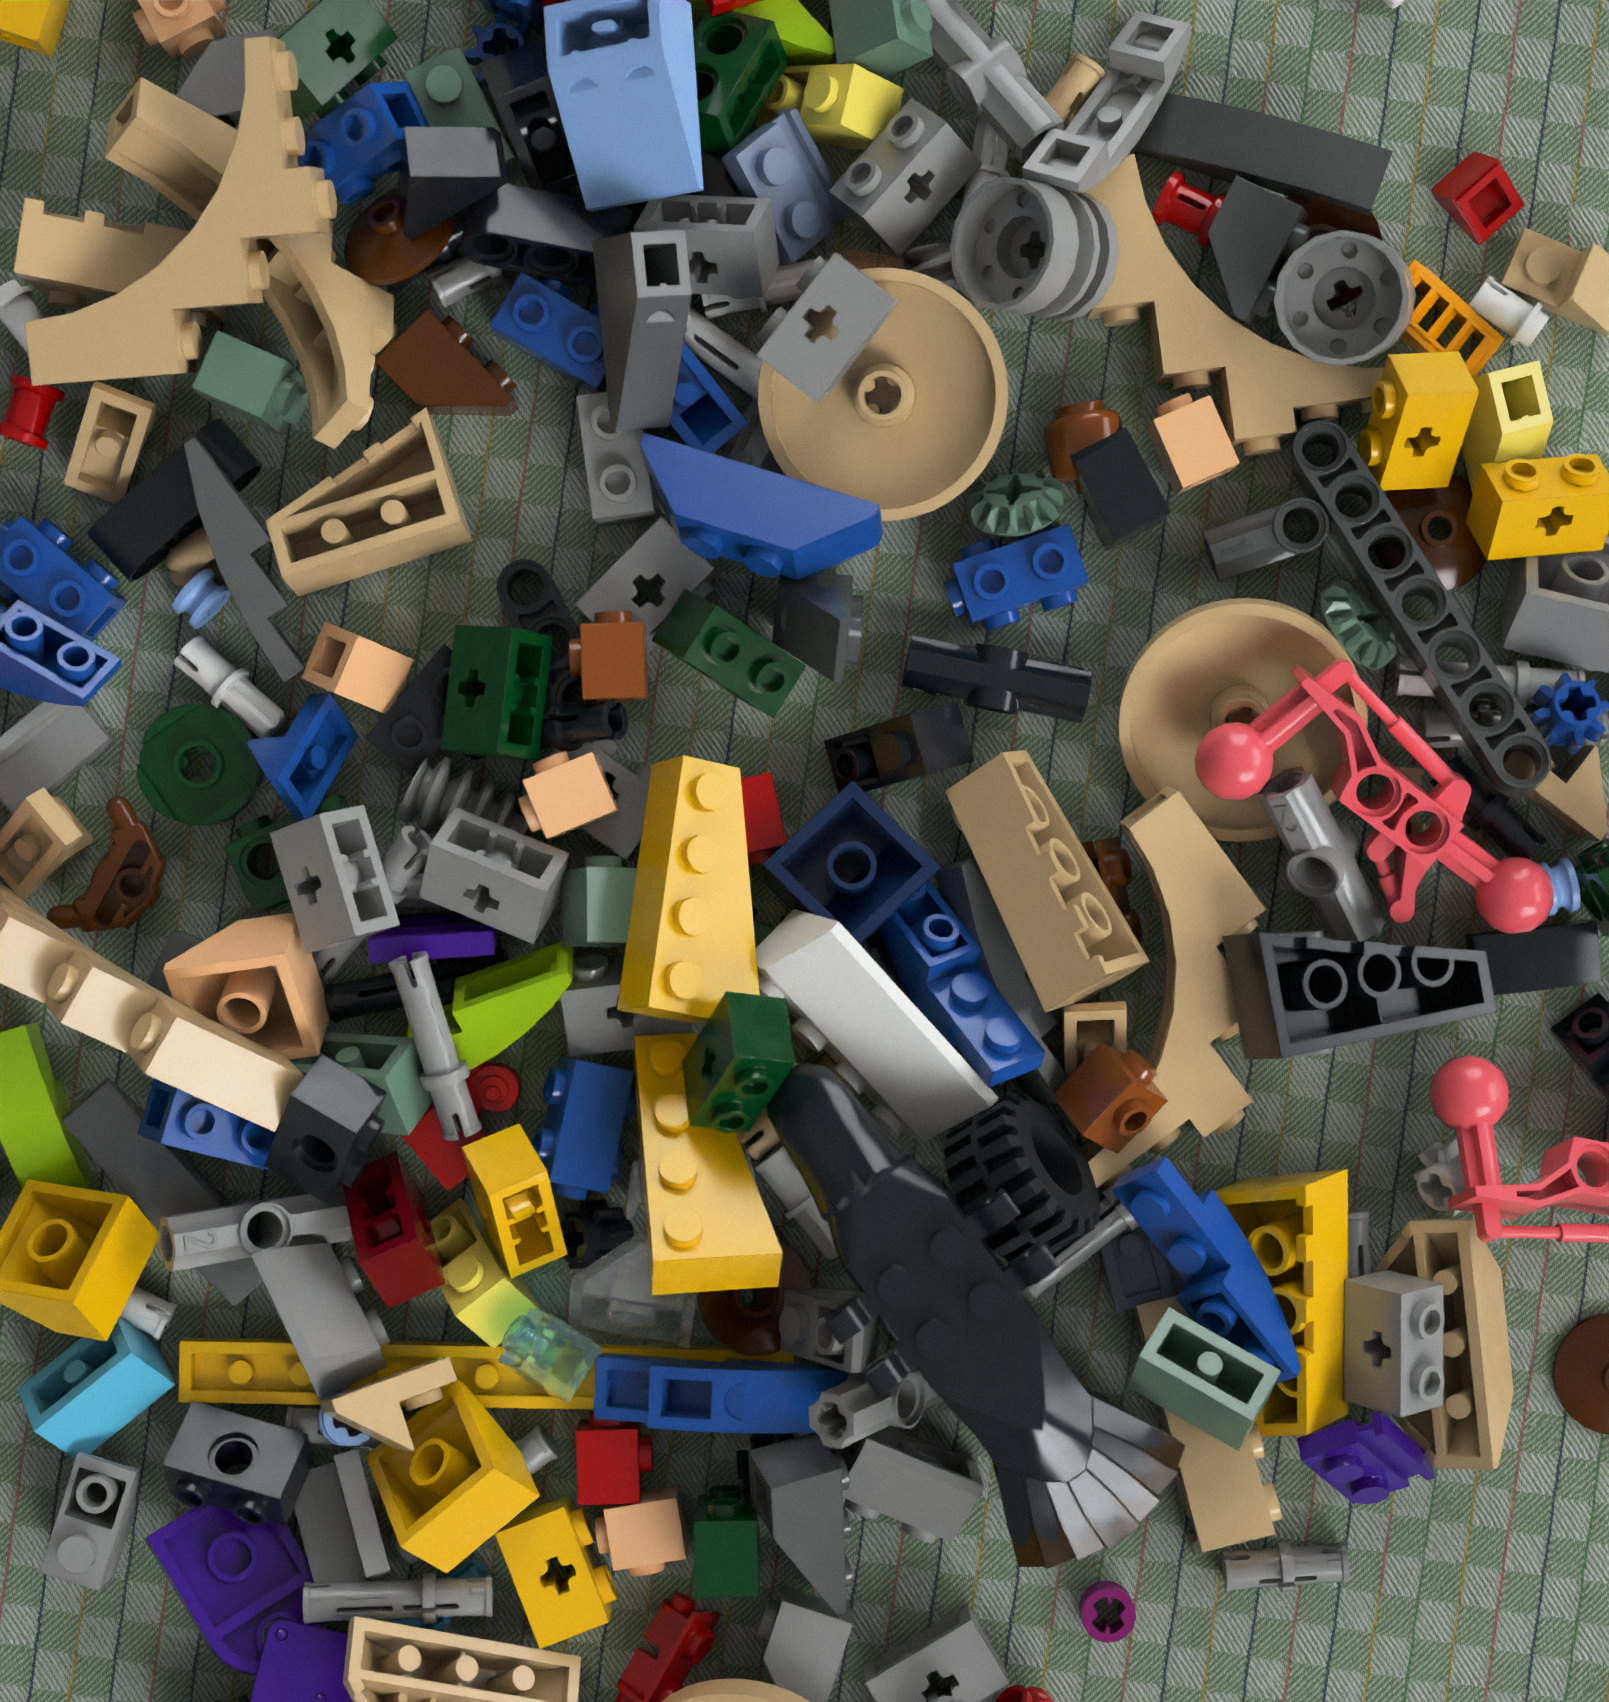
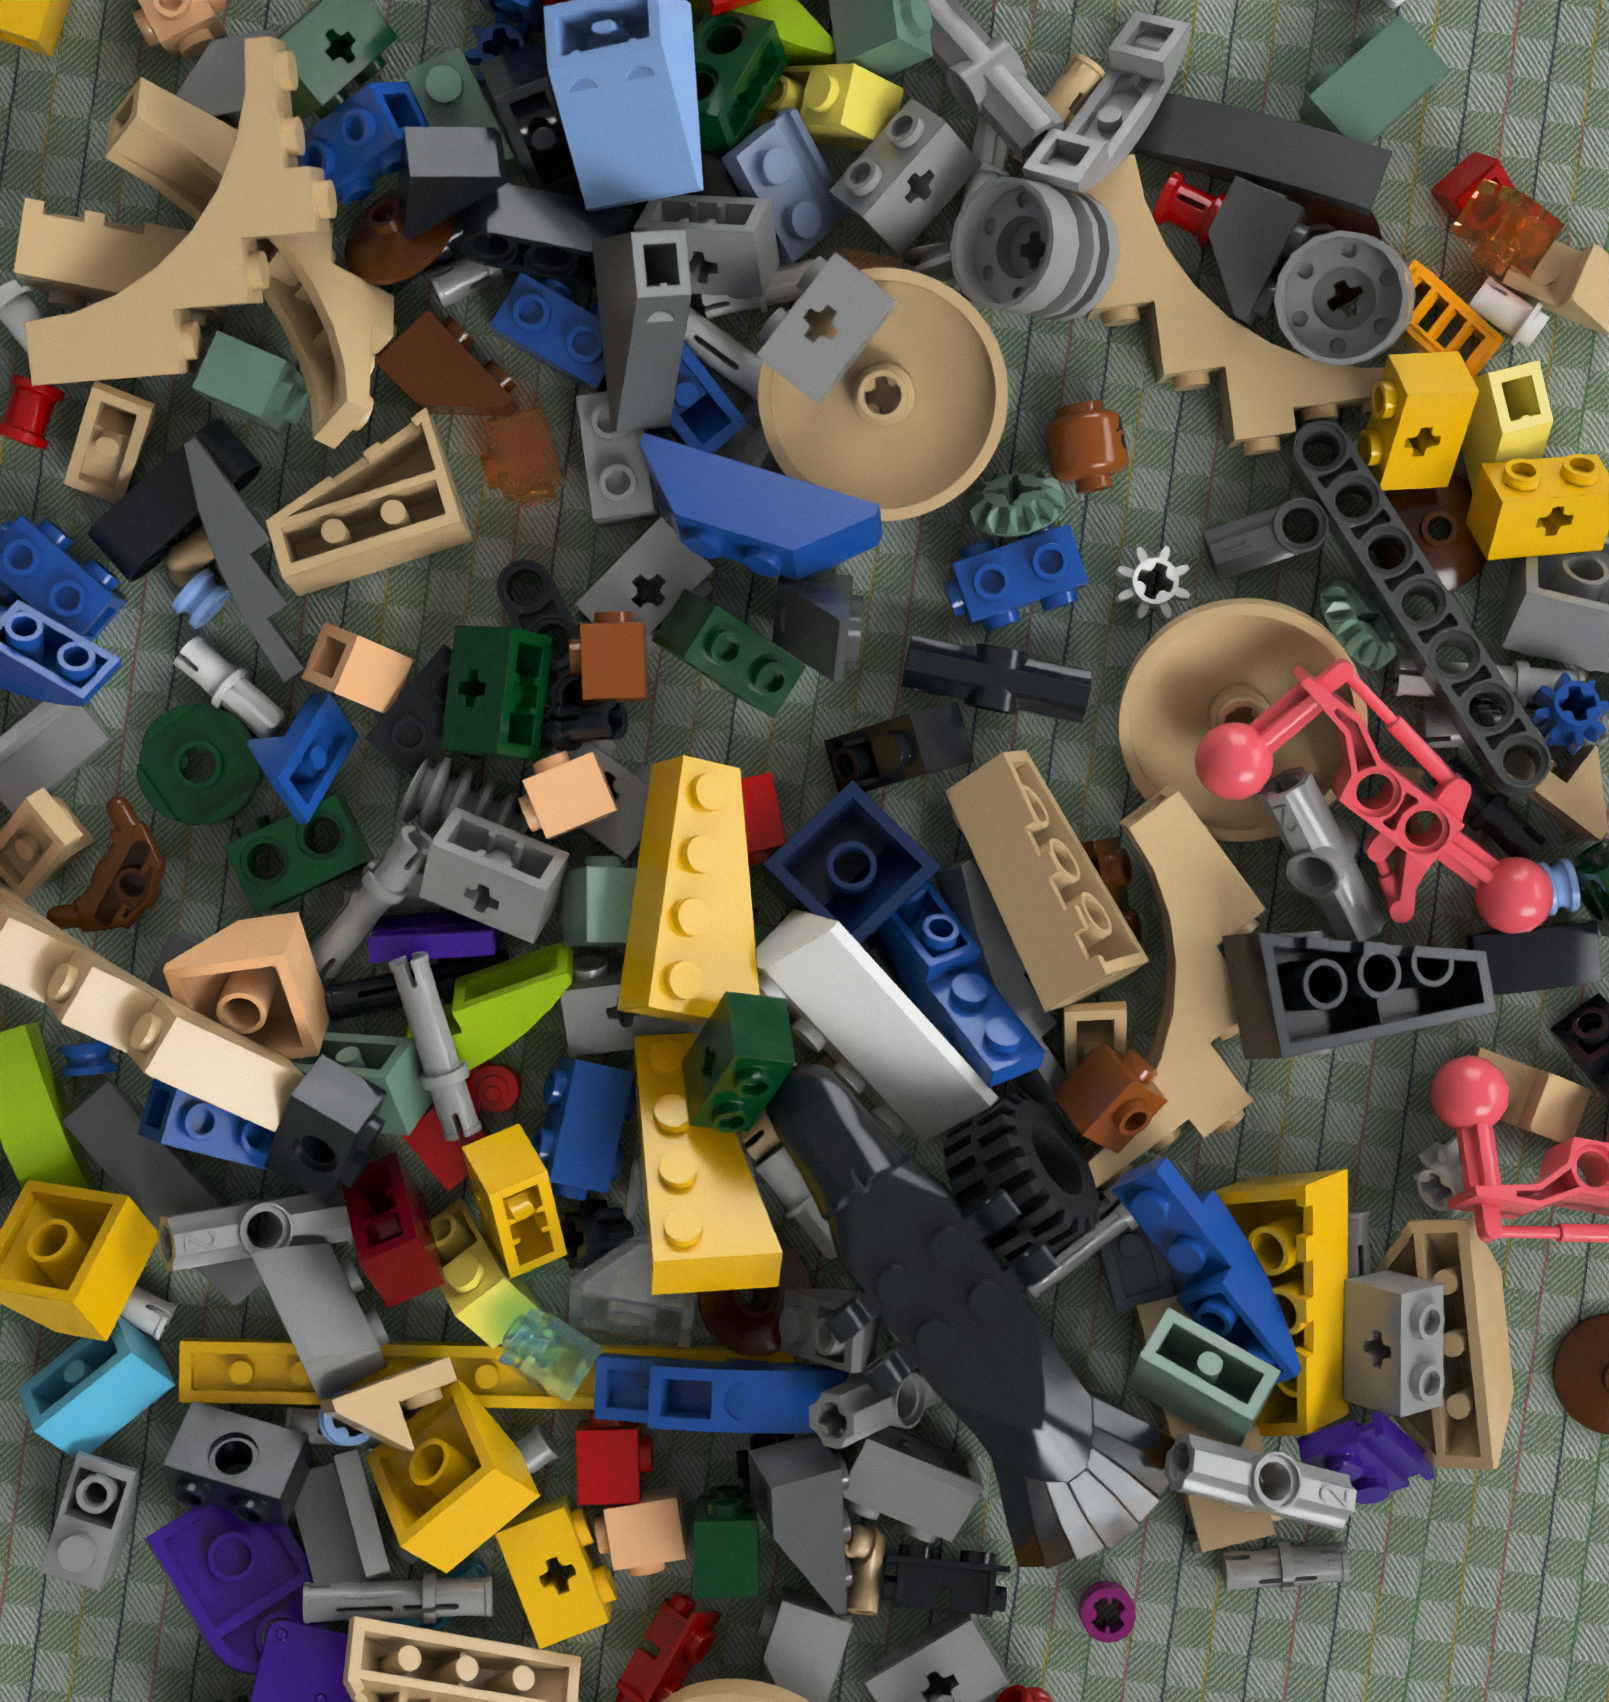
light grey brick [270,805,400,954] -> none
black slope [1070,428,1171,551] -> none
light nougat brick [1146,393,1240,496] -> none
none -> blue bush [58,1041,118,1077]
none -> clear orange brick [480,407,567,508]
none -> tan arm [844,1524,886,1616]
none -> black hinge [882,1544,1011,1617]
none -> white gear [1115,546,1190,621]
none -> light grey piece [1164,1434,1357,1530]
none -> sand green brick [1298,14,1450,144]
none -> clear orange brick [1449,179,1565,278]
none -> tan slope [1472,1046,1592,1143]

